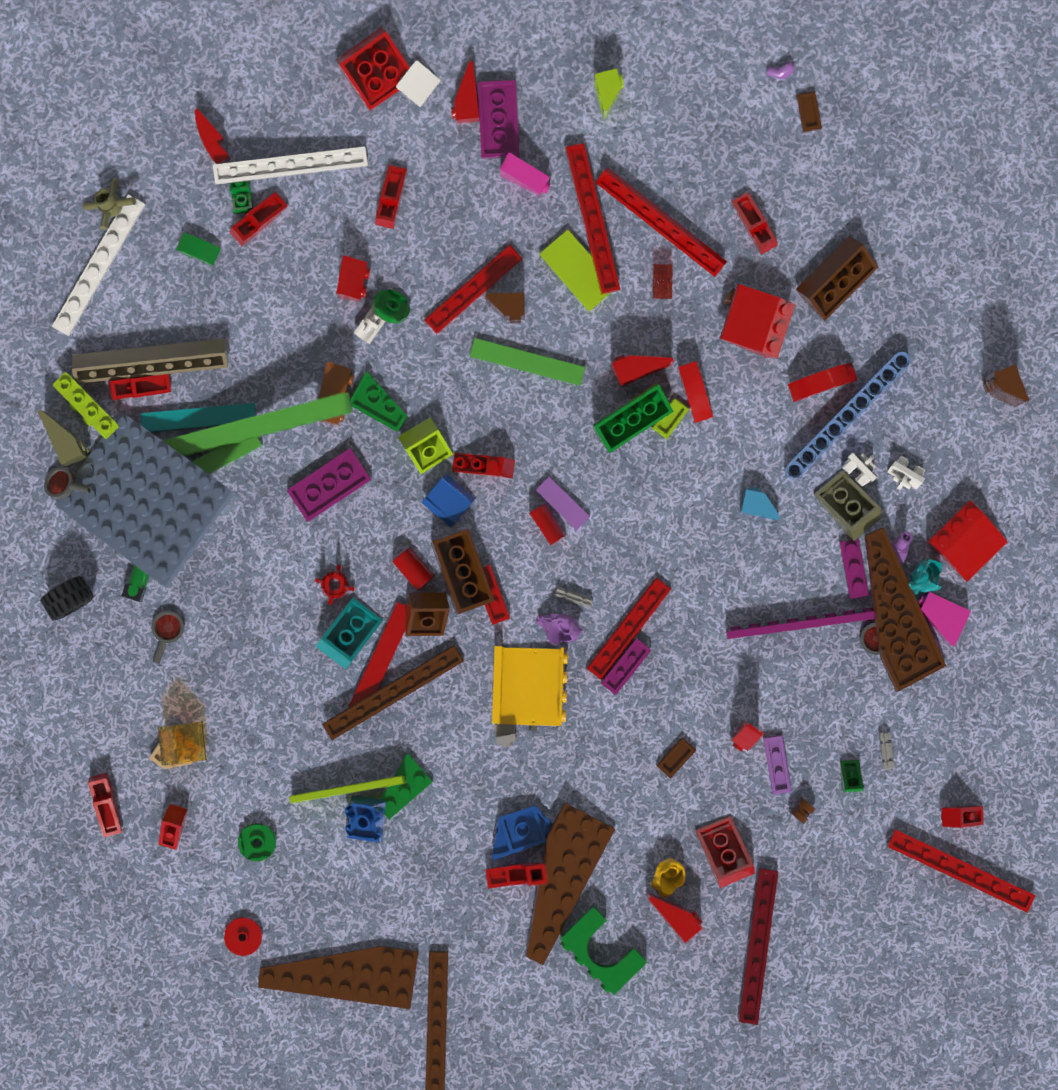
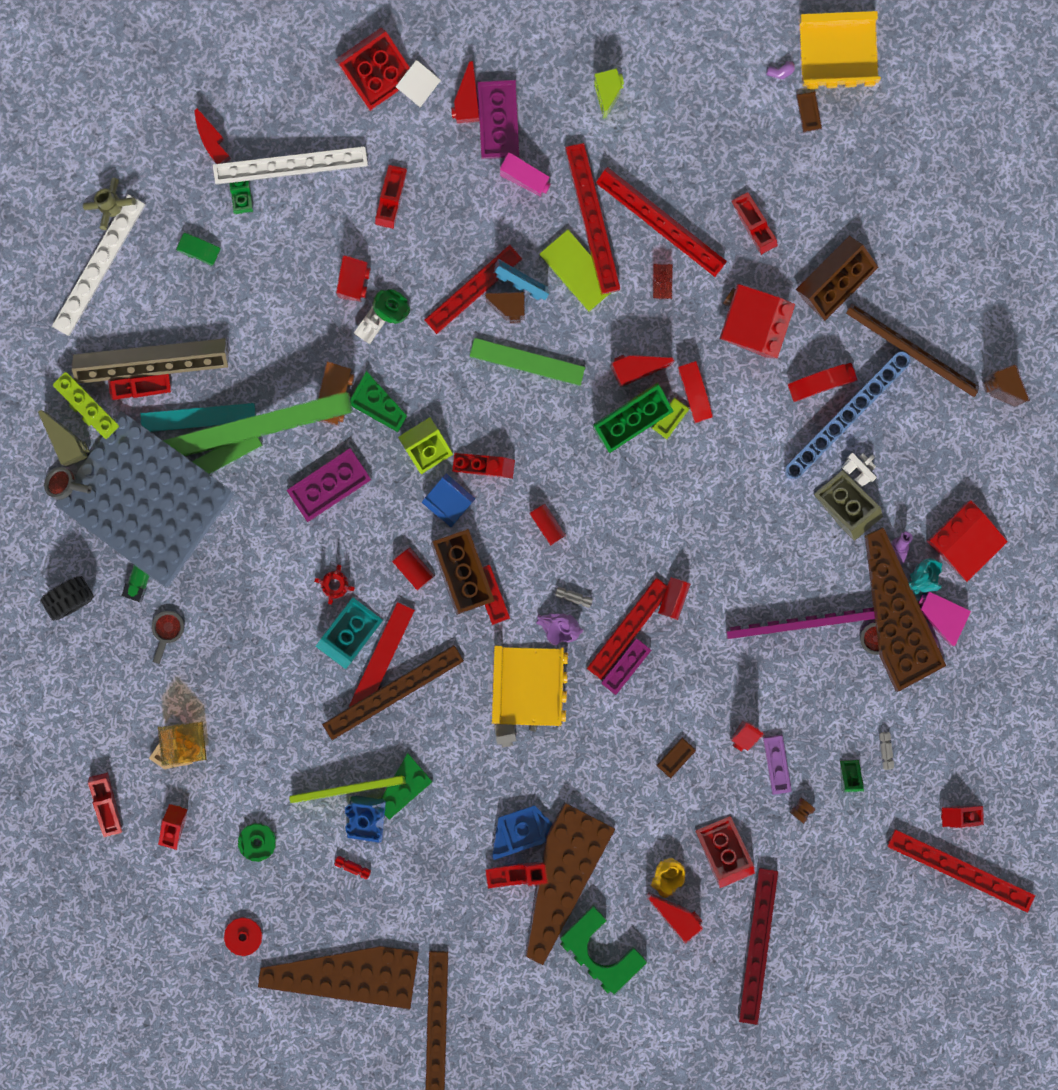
red slope [229,192,288,246] -> none
reddish brown slope [405,592,450,636] -> none
medium lavender tile [536,477,590,530] -> none
dark azure slope [740,487,780,521] -> none
magenta plate [839,539,869,599] -> none
white hips [887,456,925,490] -> none
none -> red axle [334,856,371,879]
none -> dark azure plate [495,259,549,301]
none -> red brick [658,577,691,620]
none -> yellow panel [799,11,881,89]
none -> reddish brown tile [846,303,979,397]

